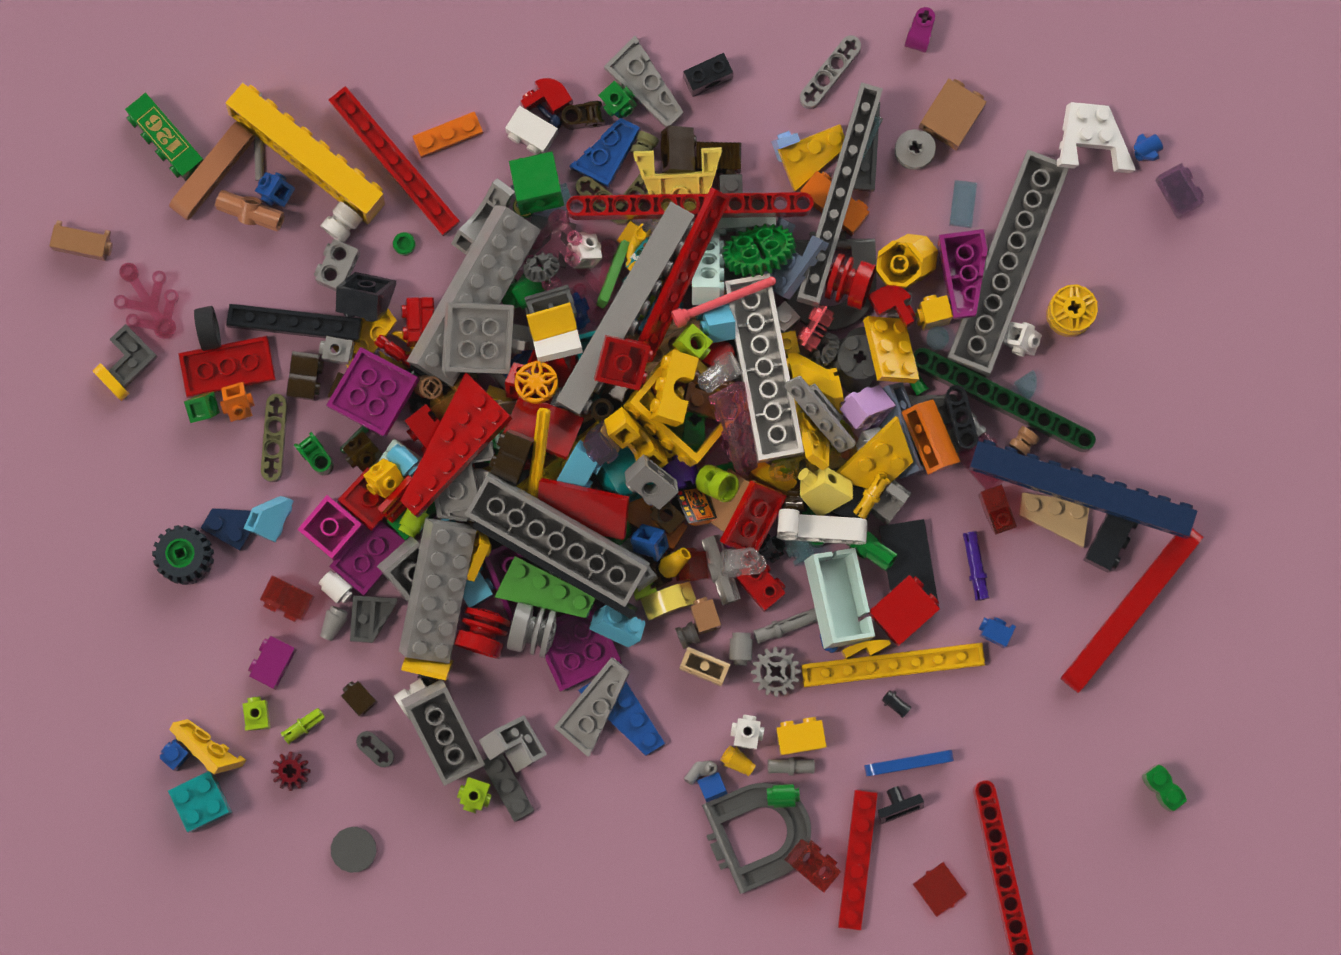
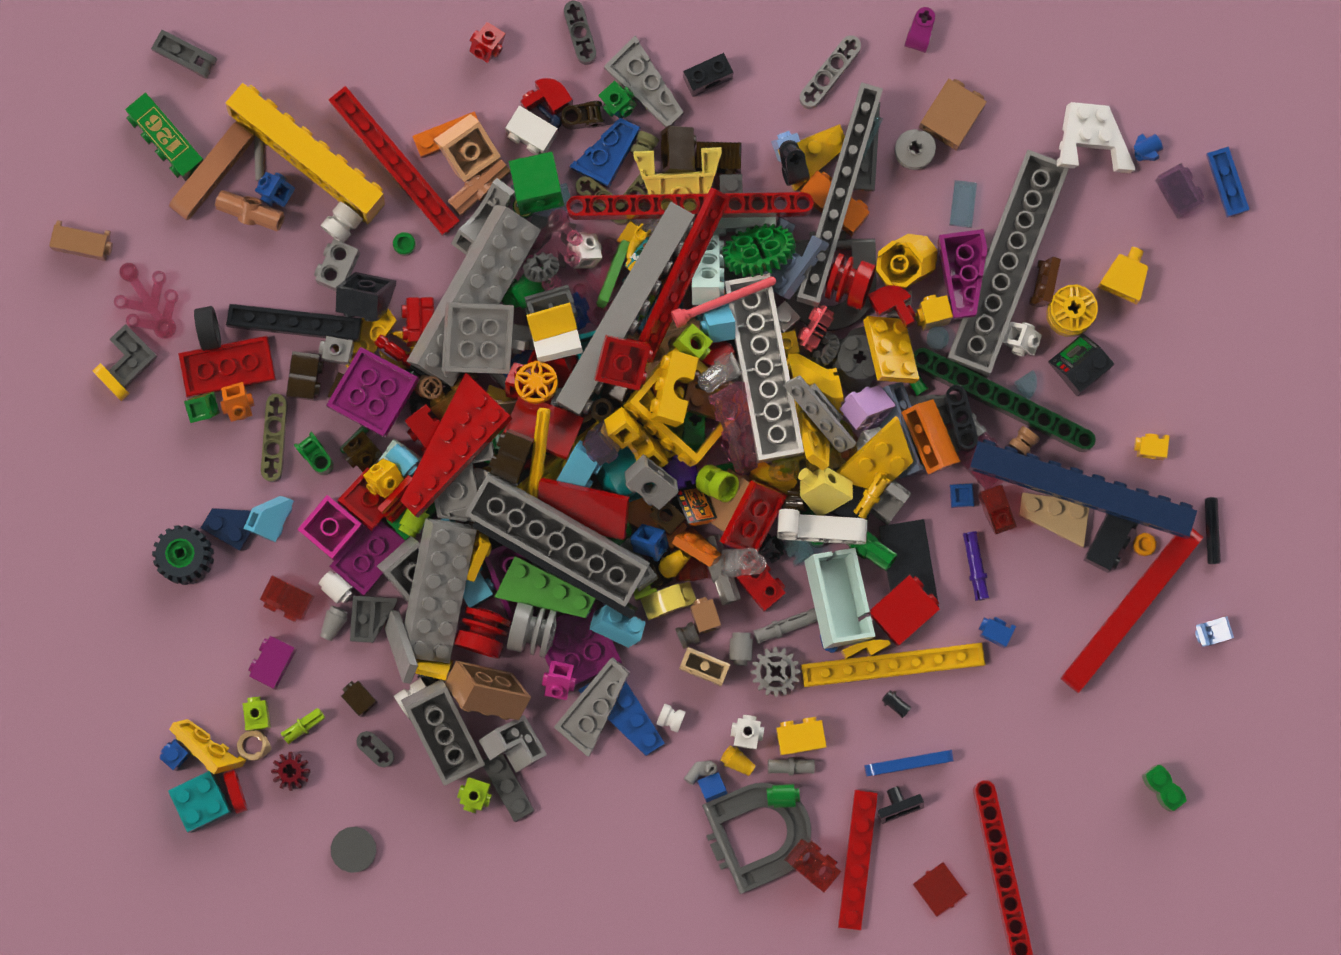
none -> dark grey plate [151,30,218,79]
none -> red beam [223,769,248,814]
none -> tan piece [237,730,271,761]
none -> light grey tile [384,610,418,684]
none -> light nougat brick [434,114,501,182]
none -> medium nougat brick [445,661,531,720]
none -> nougat piece [448,158,511,216]
none -> red brick [469,22,506,63]
none -> dark pink brick [542,661,576,700]
none -> dark grey beam [564,1,596,65]
none -> white wheel [657,704,686,733]
none -> orange wing [672,527,722,567]
none -> black piece [779,140,810,186]
none -> blue tile [950,483,974,508]
none -> reddish brown plate [1029,257,1061,307]
none -> black slope [1048,333,1115,396]
none -> yellow torso [1097,247,1148,305]
none -> light orange tile [1133,533,1156,556]
none -> yellow brick [1134,434,1169,460]
none -> bracket [1195,616,1234,647]
none -> black axle [1205,497,1221,565]
none -> blue plate [1206,146,1250,218]

